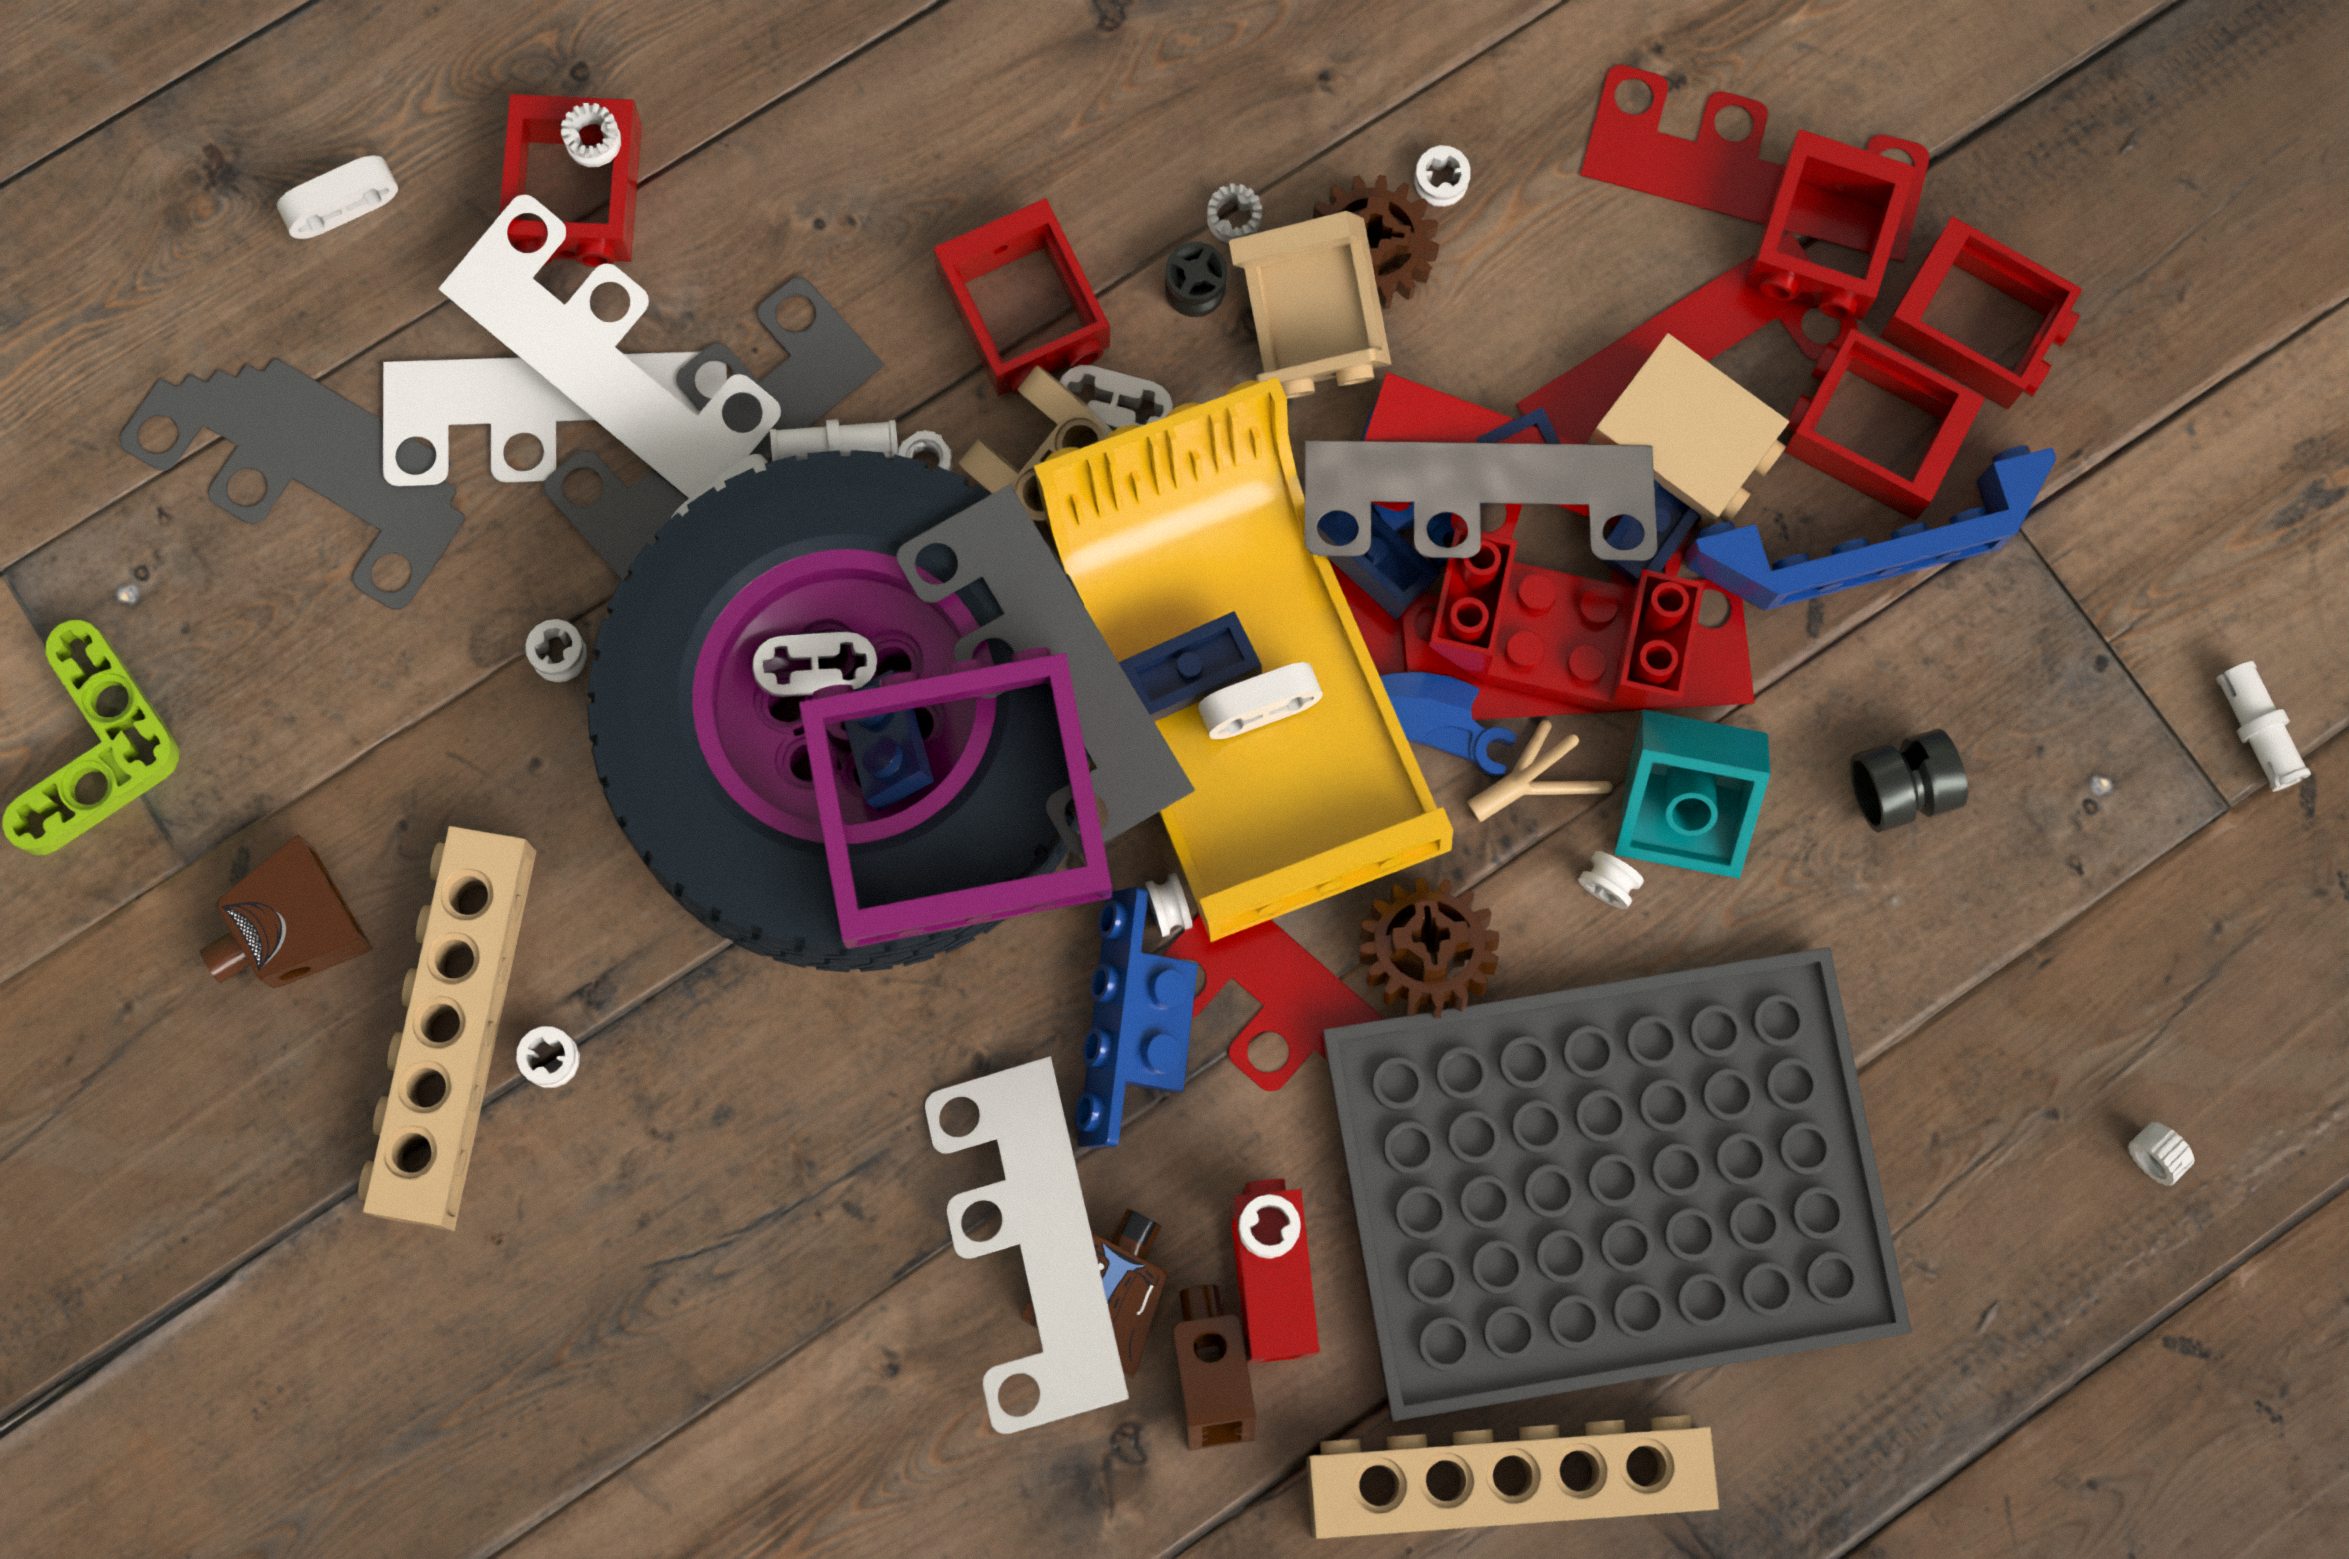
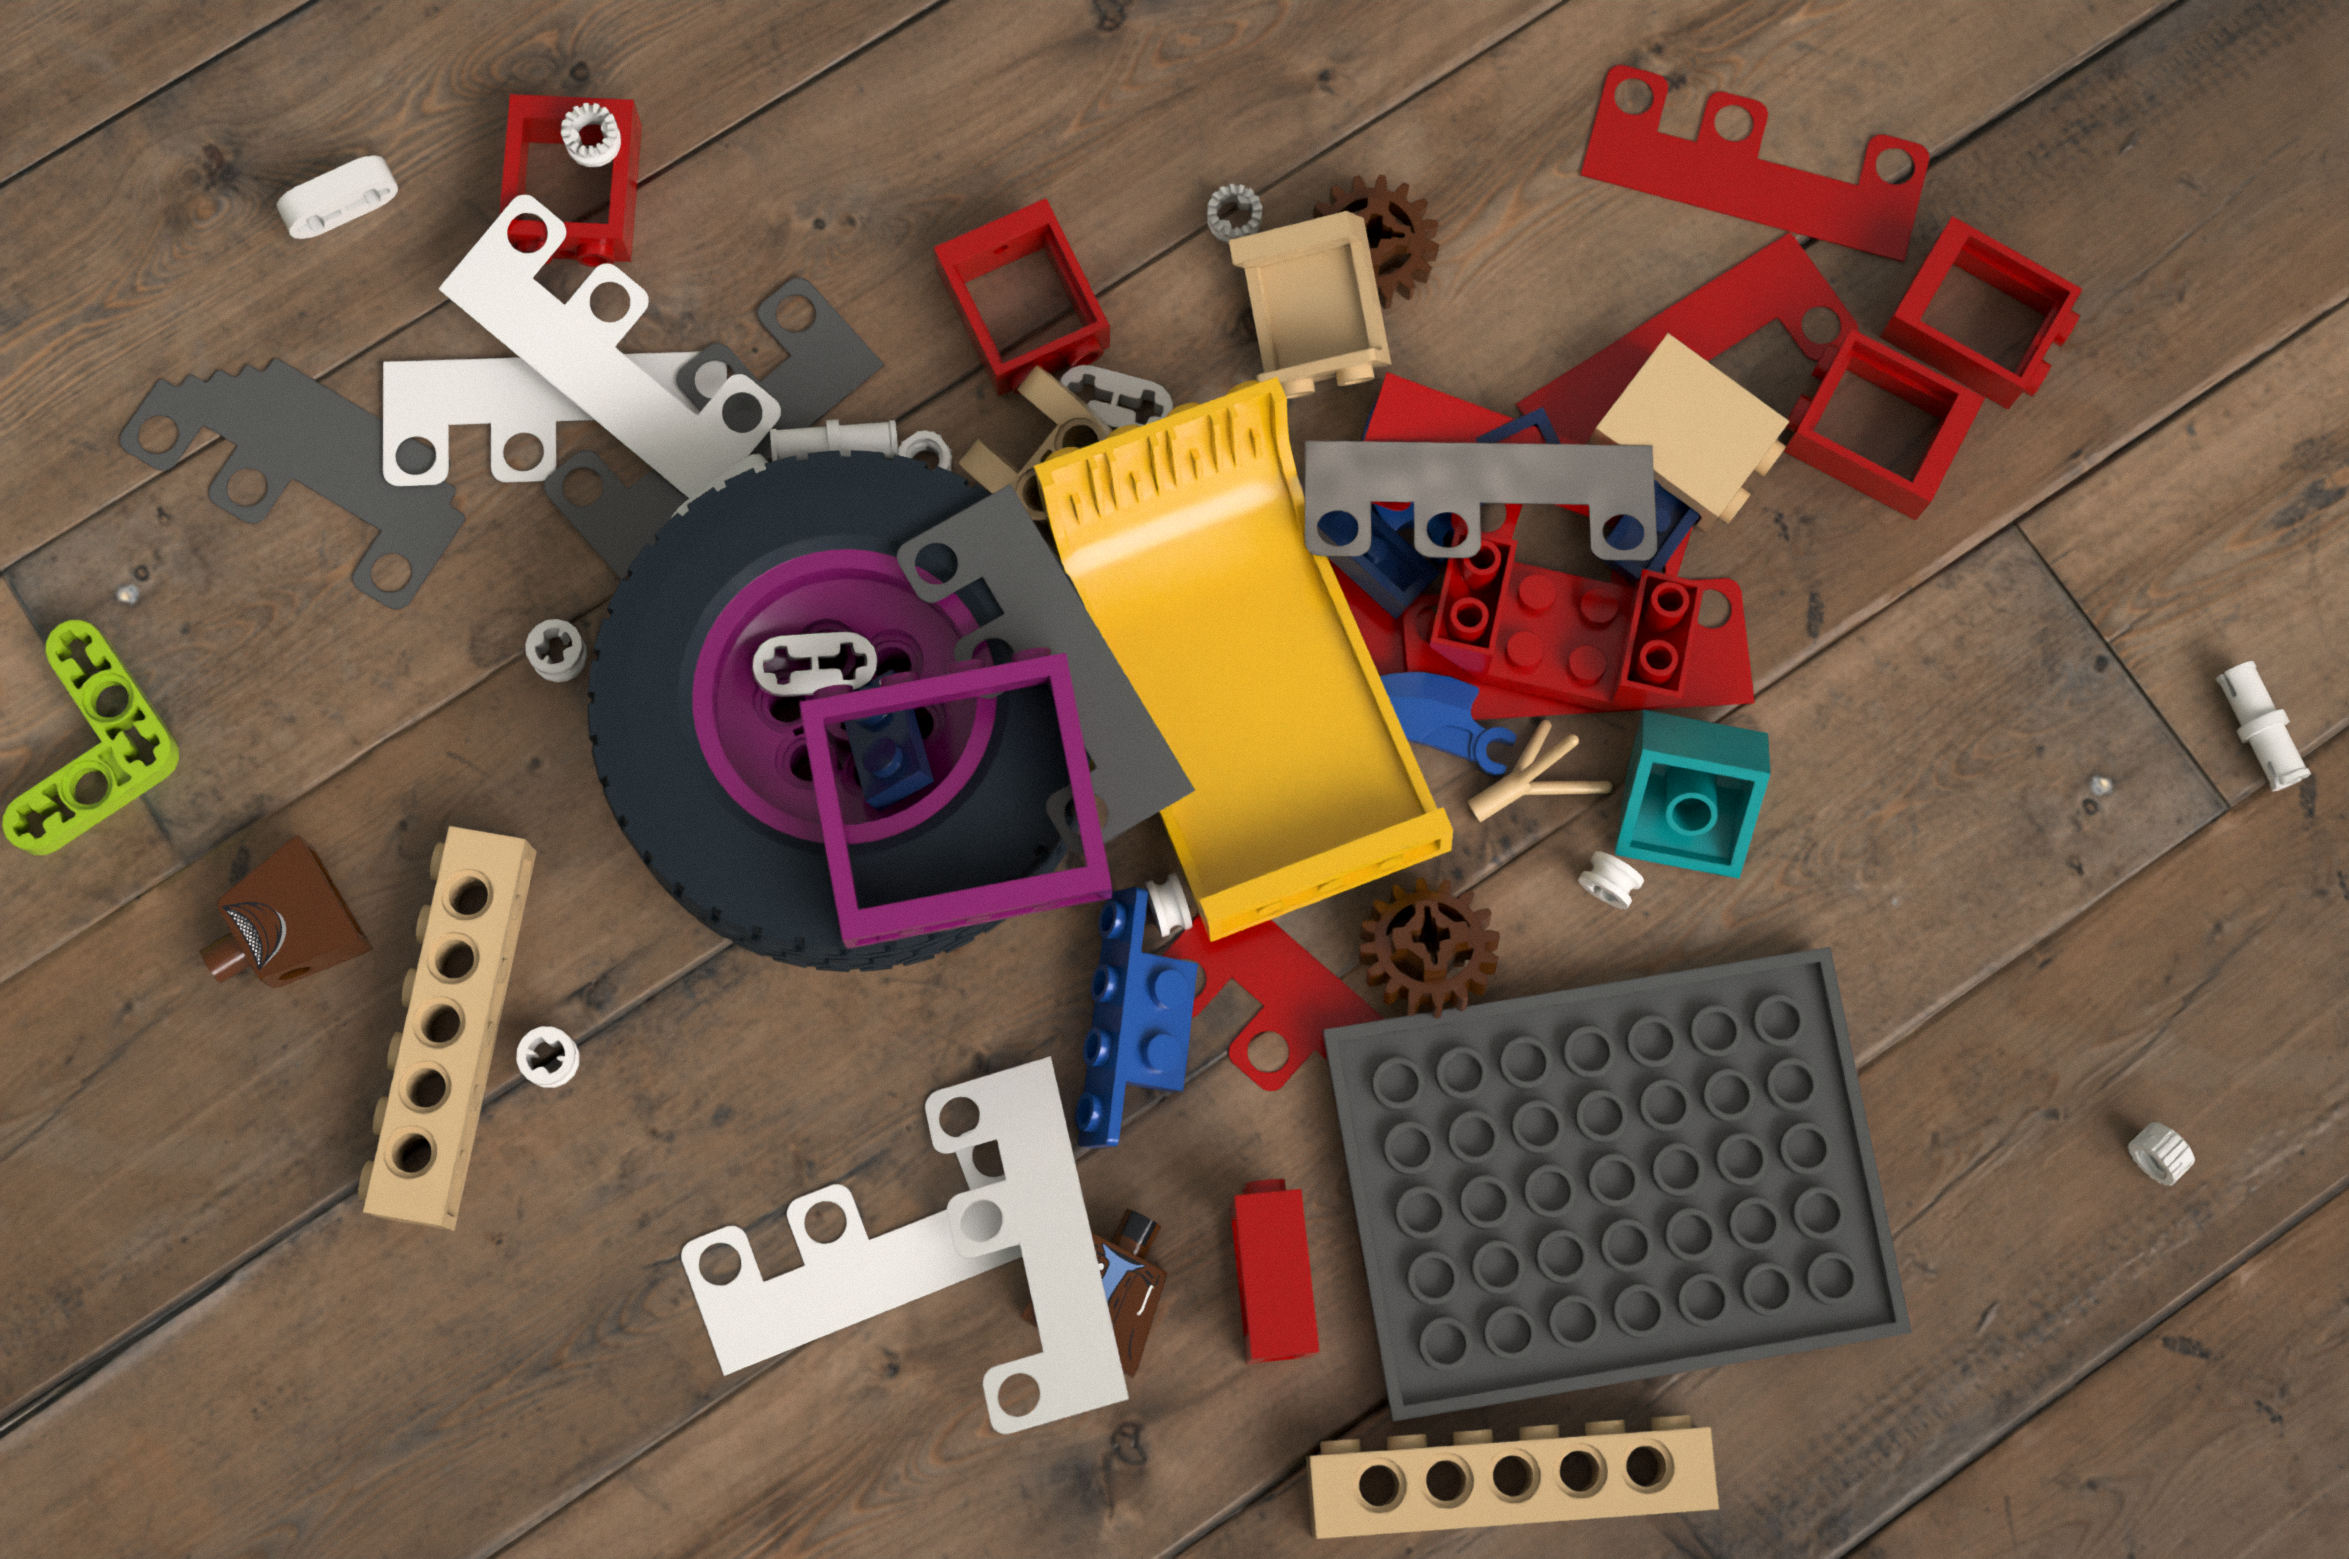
dark blue plate [1118,611,1262,722] -> none
pearl dark grey wheel [1165,242,1227,317] -> none
reddish brown torso [1172,1284,1256,1451] -> none
white beam [1198,662,1323,740] -> none
white bush [1238,1194,1301,1259] -> none
white bush [1414,145,1471,207] -> none
blue slope [1684,445,2056,611] -> none
red window [1745,129,1917,320] -> none
pearl dark grey wheel [1850,728,1968,833] -> none
none -> white piece [681,1129,1023,1376]

